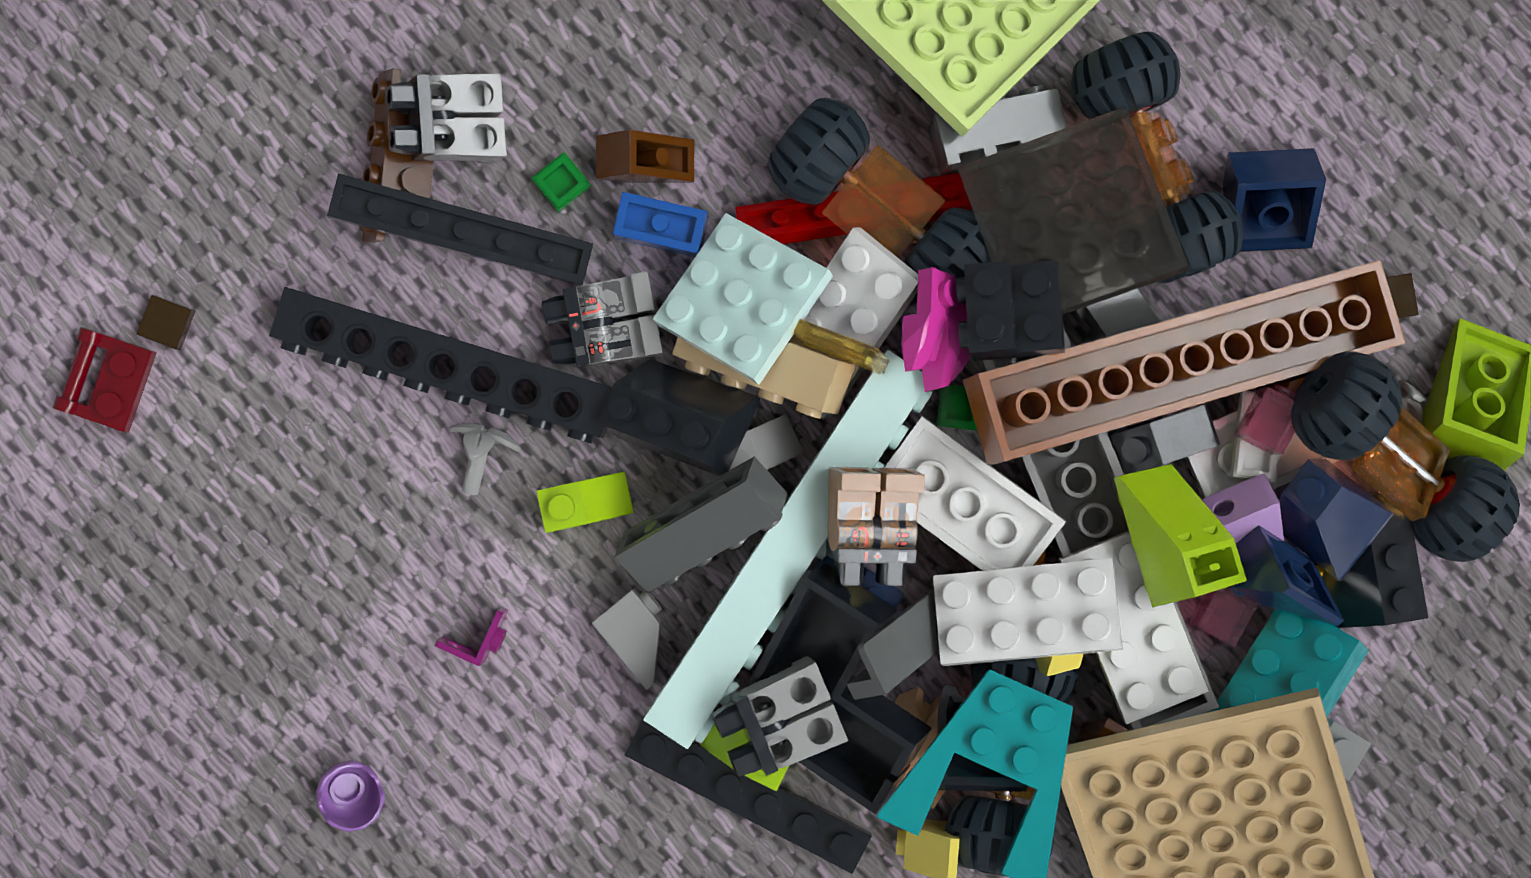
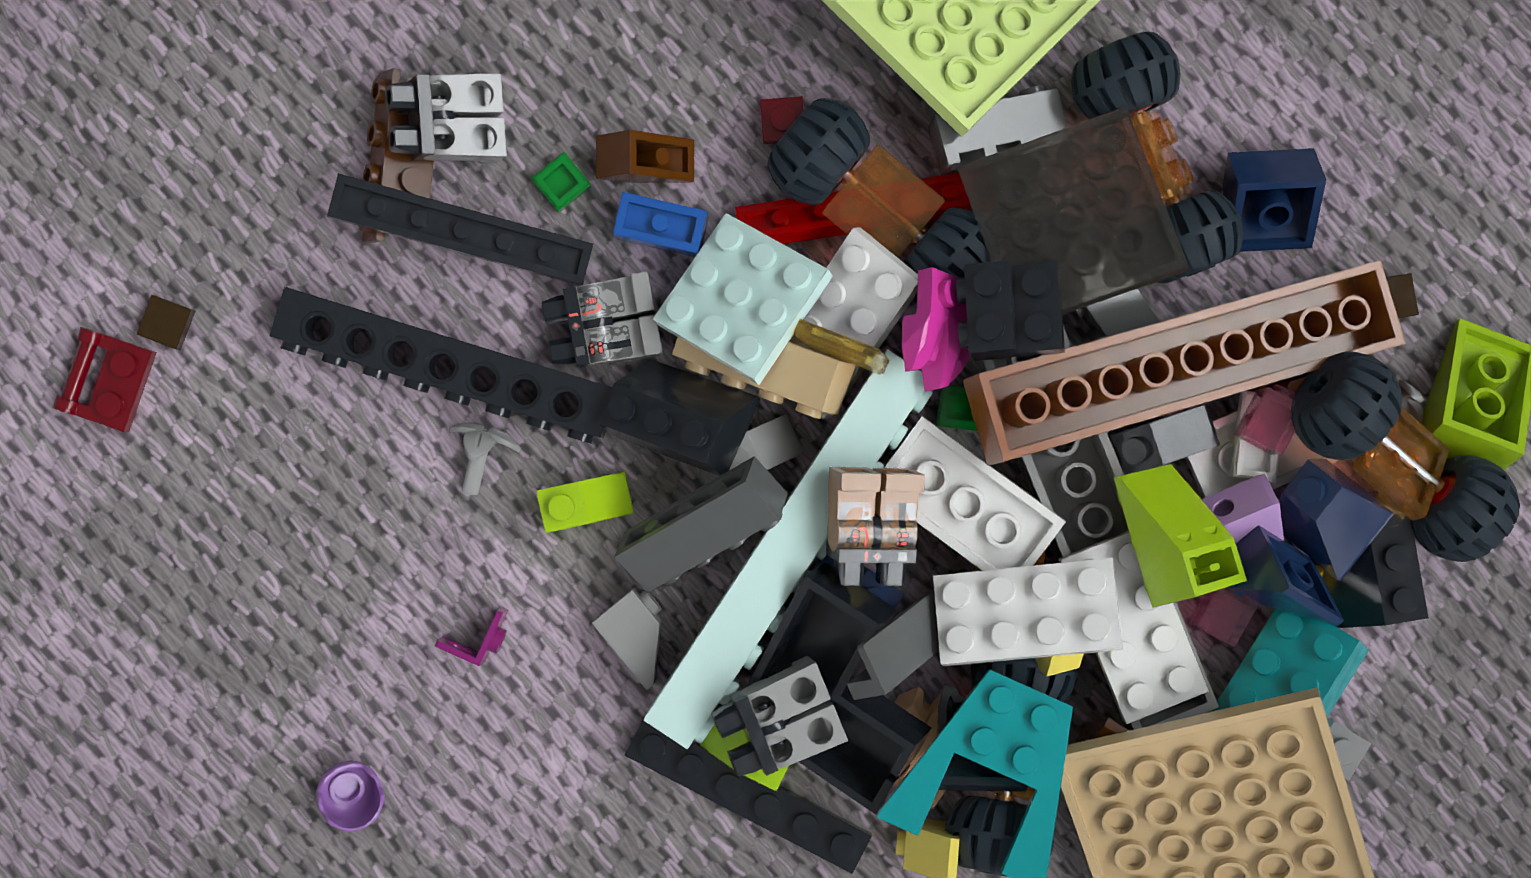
none -> dark red plate [760,96,804,145]

